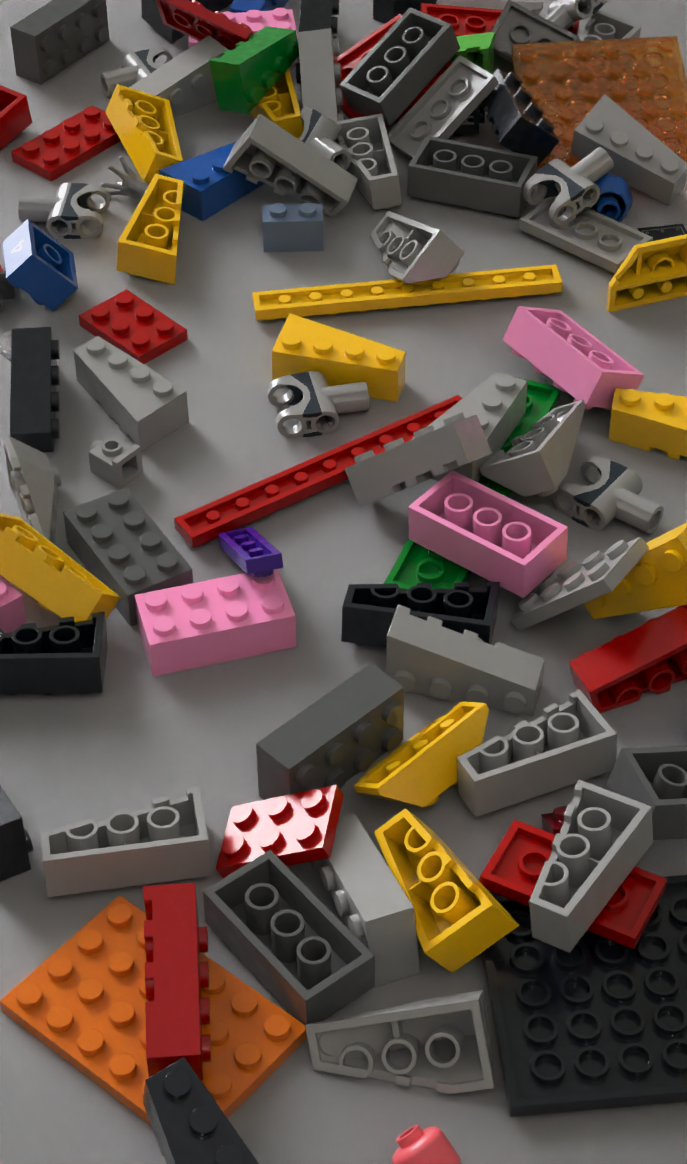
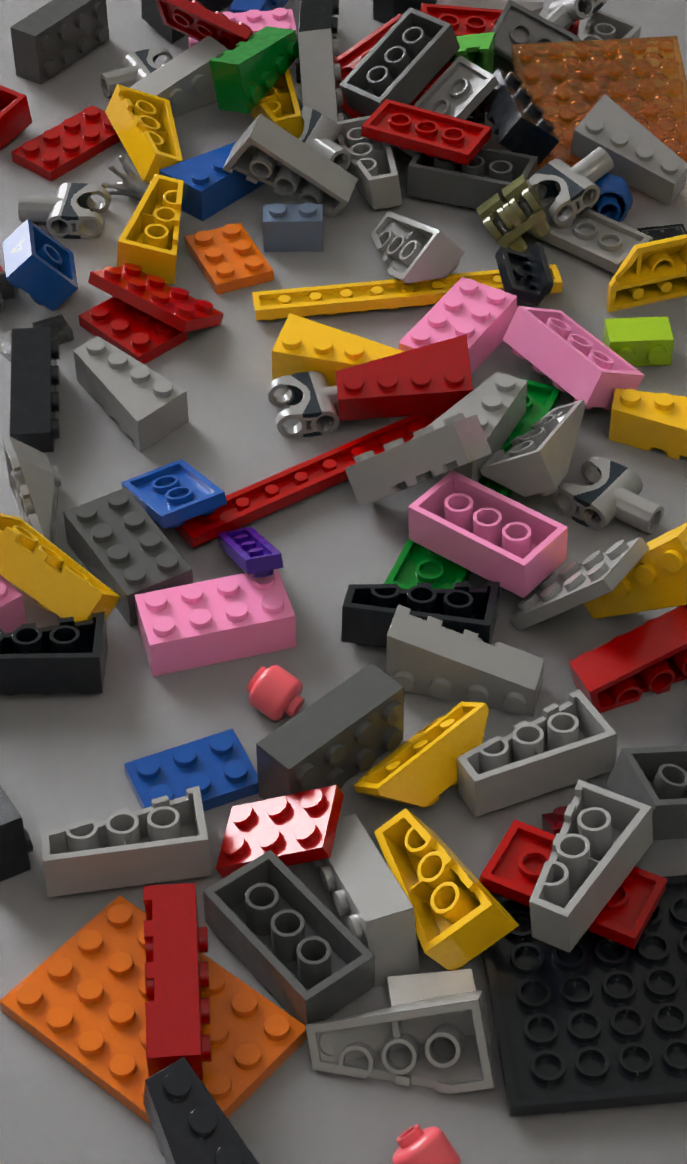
light grey brick [88,435,143,489] -> none
none -> clear smoke tile [32,314,74,345]
none -> red plate [88,263,224,333]
none -> blue plate [121,459,227,529]
none -> blue plate [124,728,259,811]
none -> orange plate [185,223,274,295]
none -> coral head [246,665,305,721]
none -> red wedge [336,334,473,421]
none -> red plate [361,99,492,165]
none -> white tile [387,969,476,1007]
none -> bright pink brick [398,277,517,375]
none -> olive hips [476,174,551,252]
none -> black bracket [495,242,553,306]
none -> lime brick [602,316,674,367]

